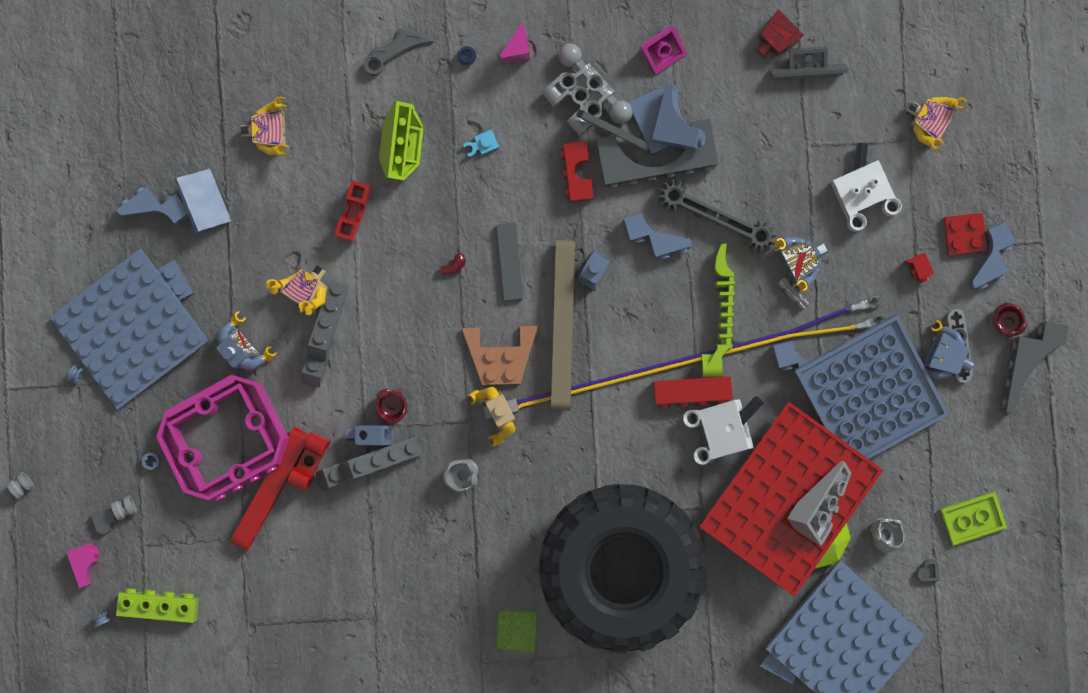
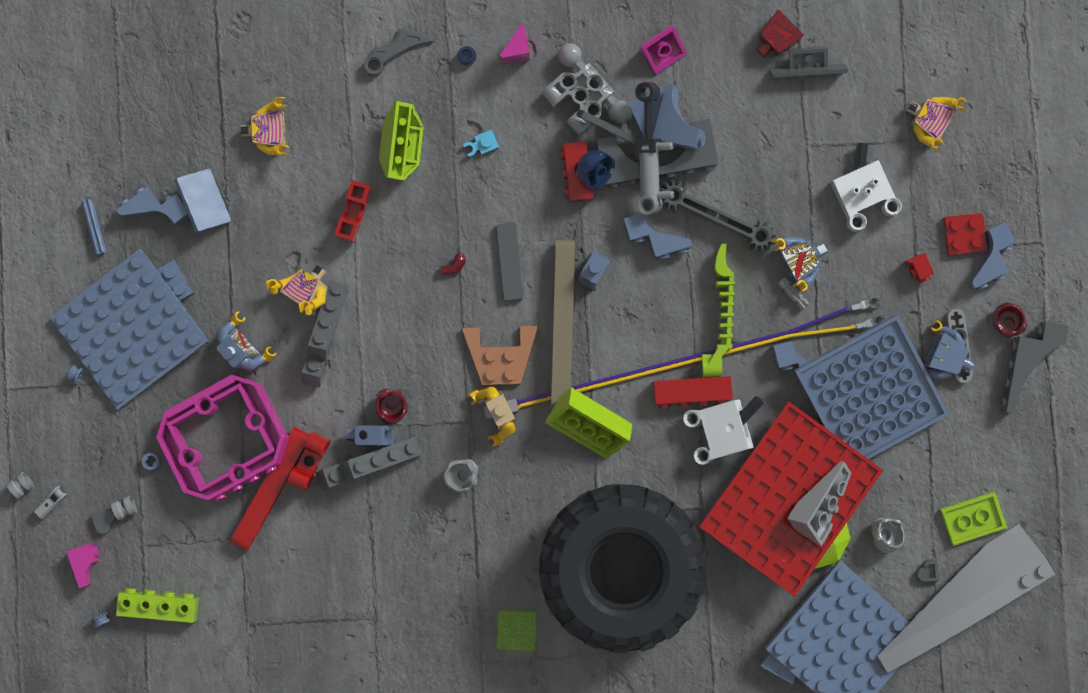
none -> light grey bar [33,486,67,519]
none -> sand blue axle [82,199,106,255]
none -> lime slope [546,387,632,459]
none -> dark blue cylinder [577,150,615,190]
none -> light grey piece [635,82,674,215]
none -> light grey wedge [877,524,1055,673]

